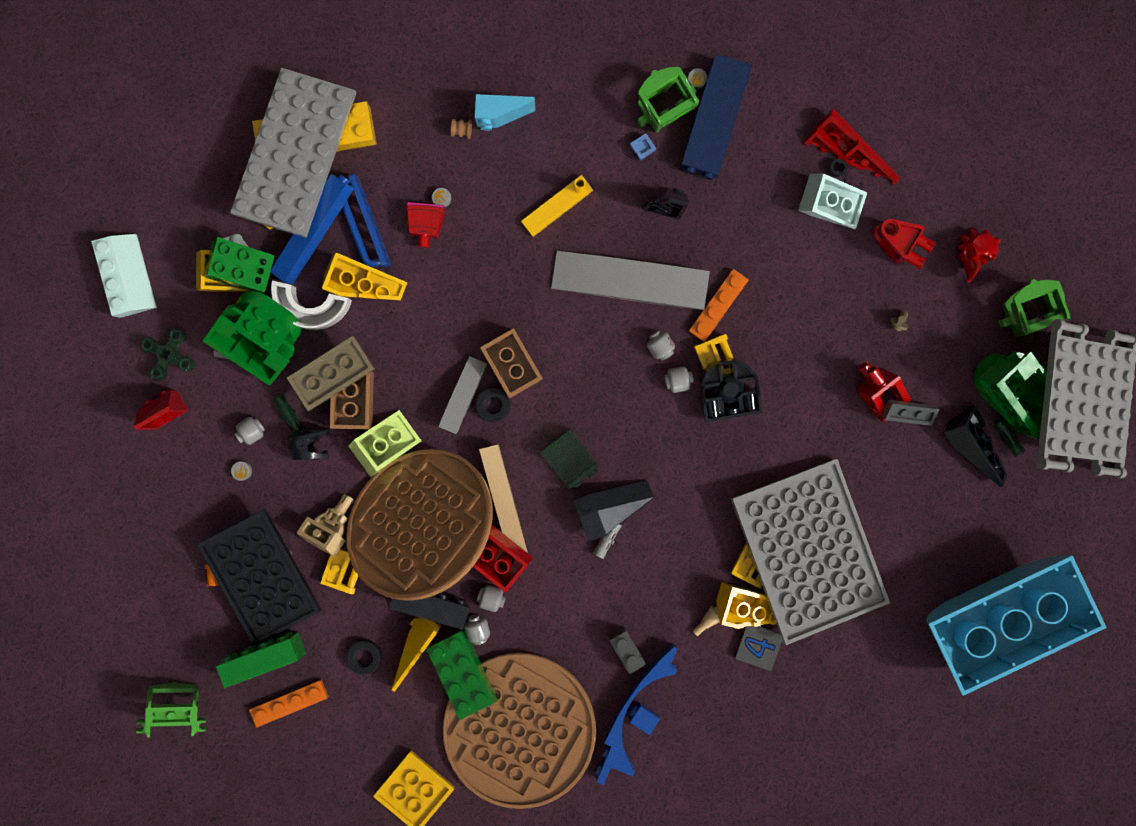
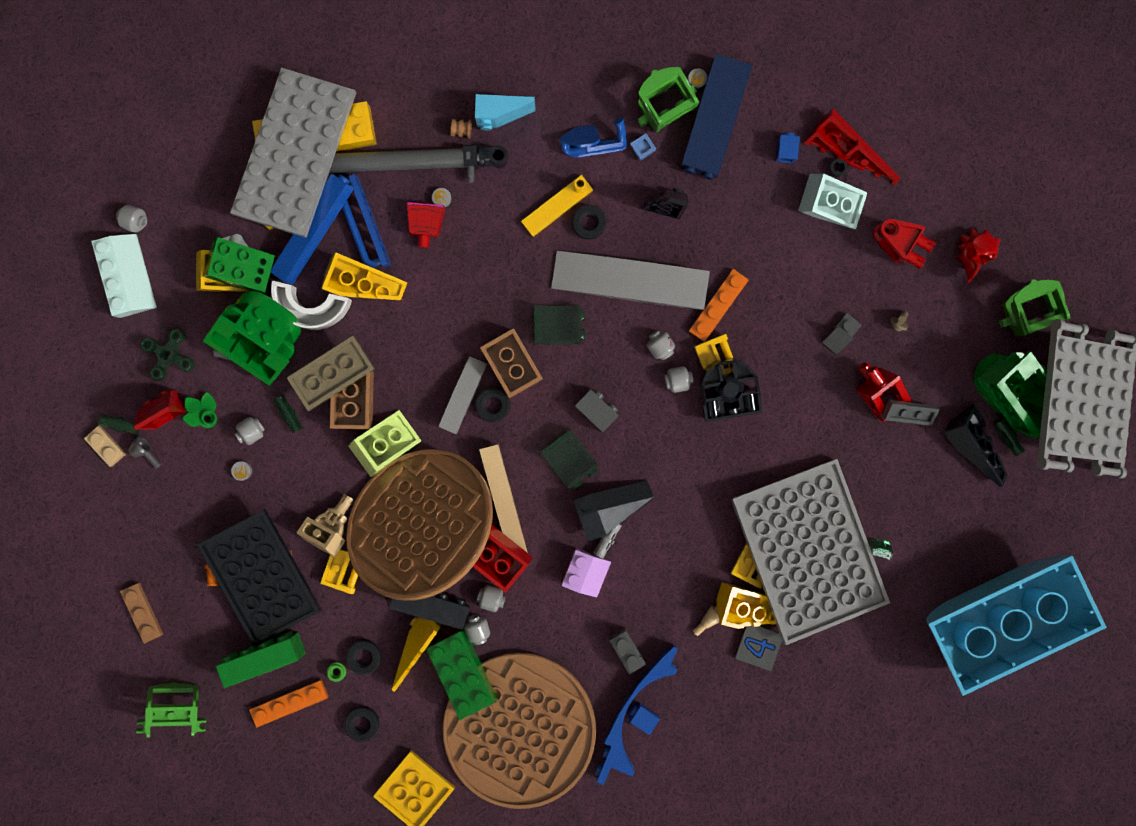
black helmet [286,429,330,460] -> none
none -> tan plate [84,426,126,467]
none -> clear green pin [99,414,140,435]
none -> light grey head [116,205,147,232]
none -> medium nougat plate [120,583,164,644]
none -> flat silver bar [128,436,163,469]
none -> green plate [182,392,217,428]
none -> bright green plate [327,662,346,682]
none -> dark grey piece [329,145,509,183]
none -> black tyre [344,706,379,742]
none -> clear green panel [534,305,585,345]
none -> blue piece [560,117,627,158]
none -> lavender slope [562,548,611,597]
none -> black tyre [572,205,606,240]
none -> dark grey brick [575,389,619,432]
none -> blue brick [775,133,800,163]
none -> dark grey slope [822,313,862,355]
none -> clear green plate [870,538,893,560]

